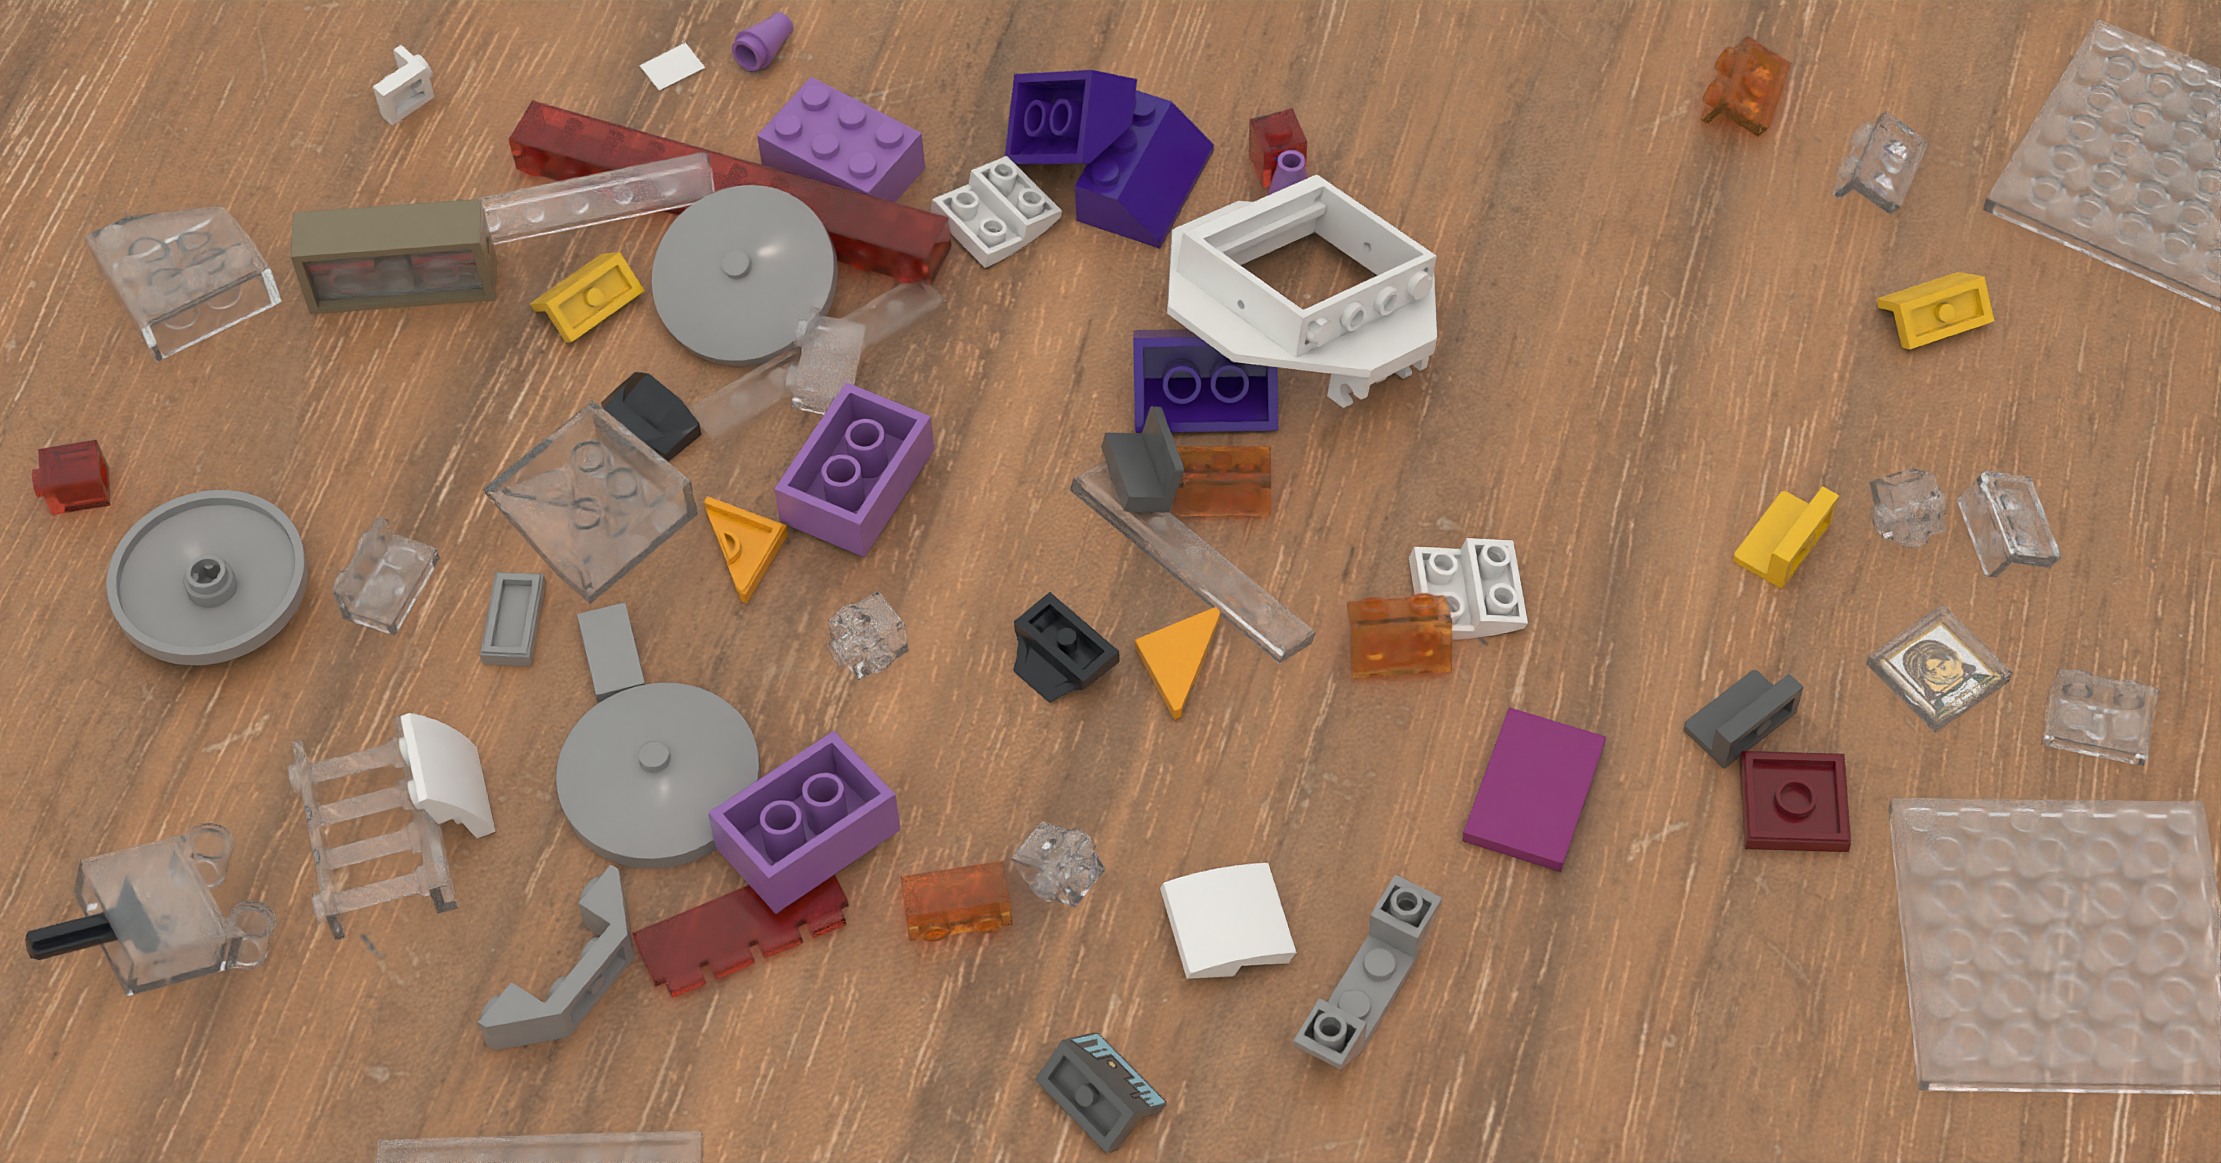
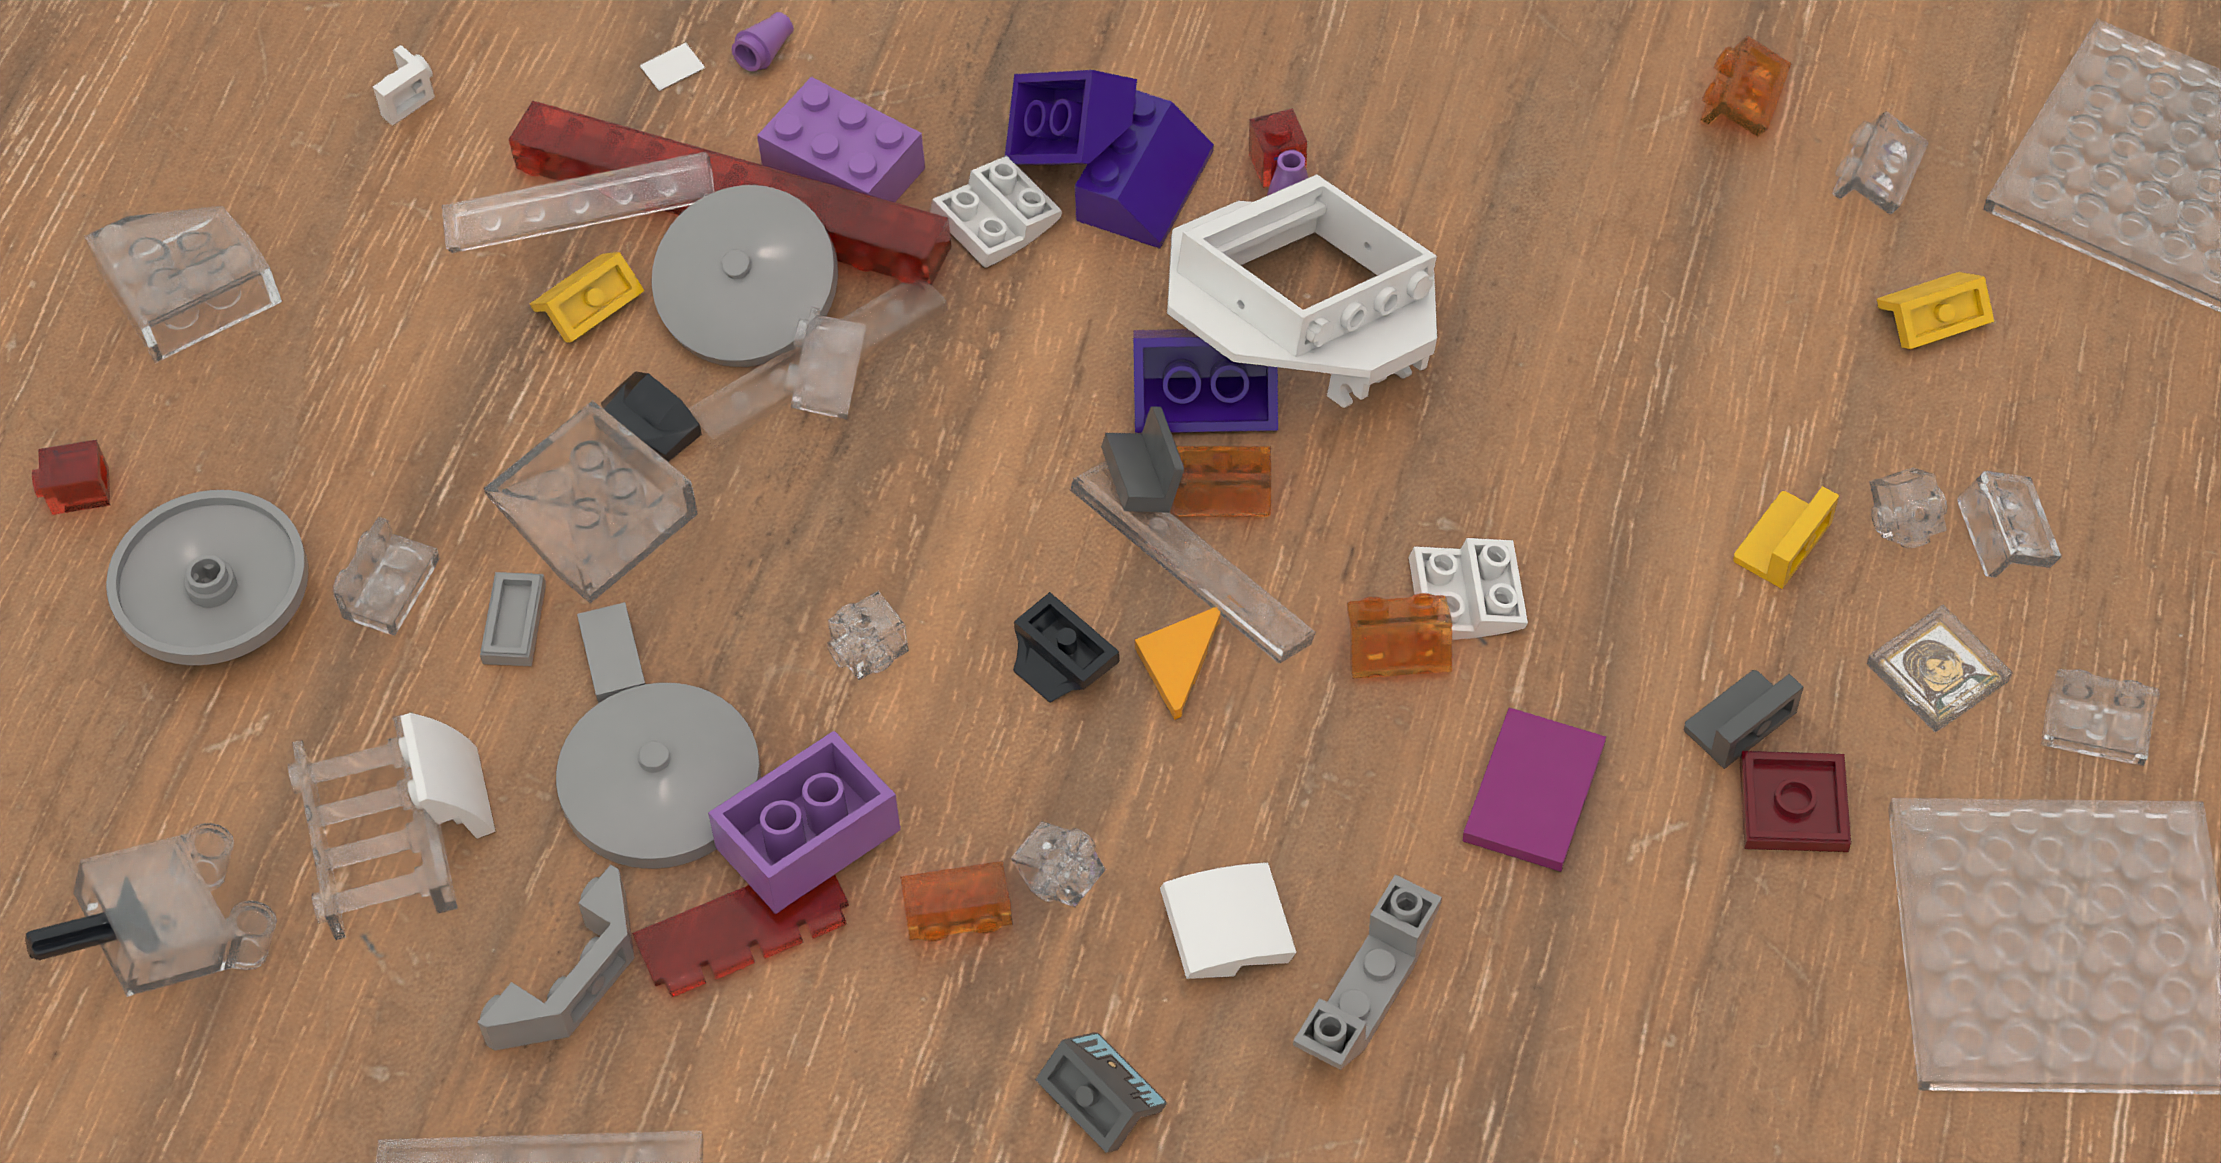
dark tan brick [290,199,497,314] -> none
light orange tile [704,496,788,604] -> none
medium lavender brick [774,382,934,557] -> none

